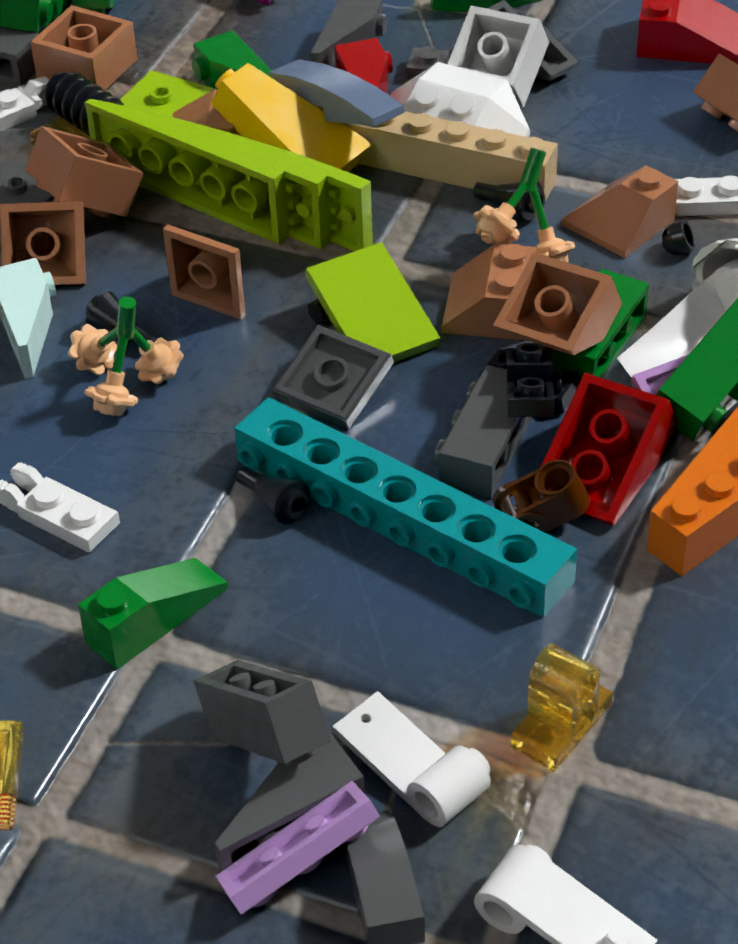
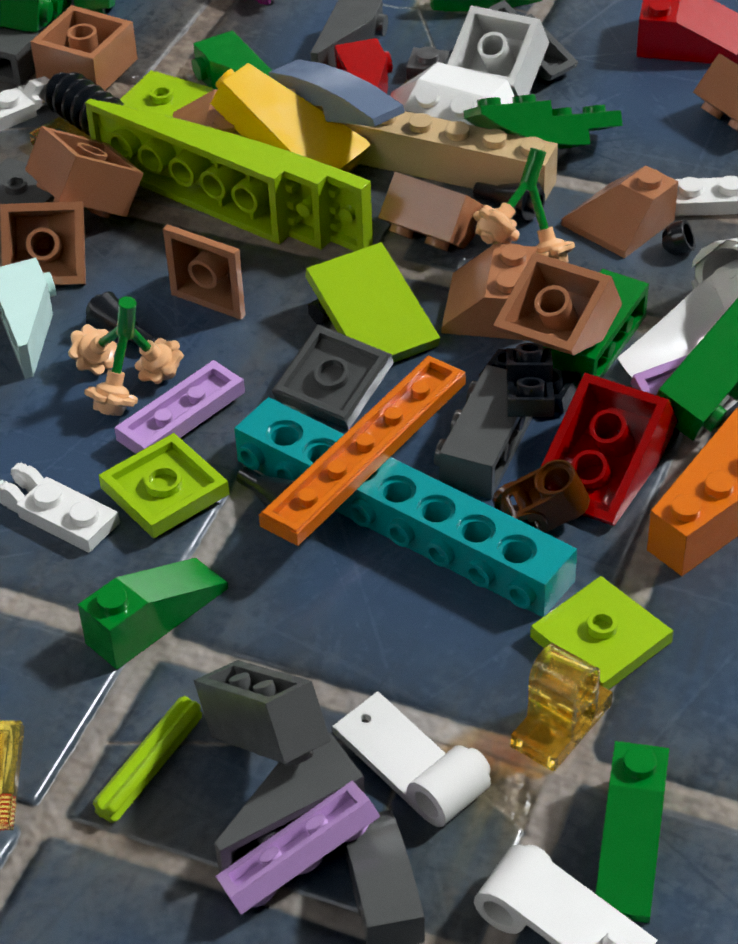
none -> lime axle [93,696,202,823]
none -> lime plate [98,433,230,539]
none -> lavender plate [114,360,245,454]
none -> orange tile [259,355,466,546]
none -> nougat slope [378,172,485,251]
none -> green slope [463,94,623,149]
none -> lime plate [530,576,673,695]
none -> green slope [596,741,670,924]

